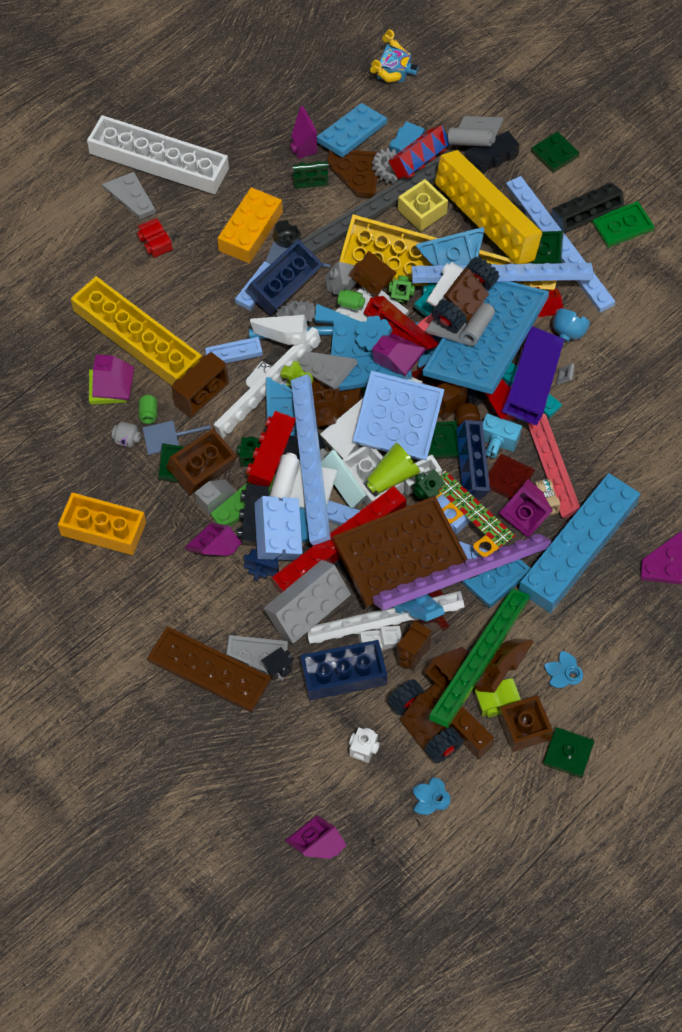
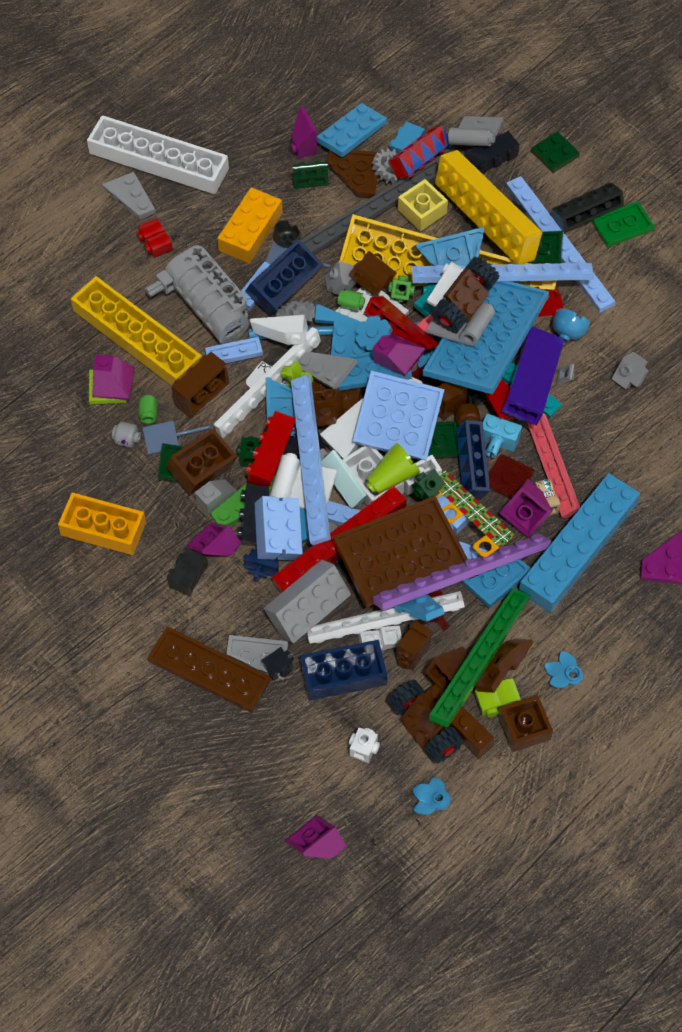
torso [370,30,419,83] -> none
dark green plate [543,727,595,779] -> none
none -> light grey piece [145,245,249,344]
none -> pearl dark grey brick [167,548,208,597]
none -> light grey brick [612,352,649,389]

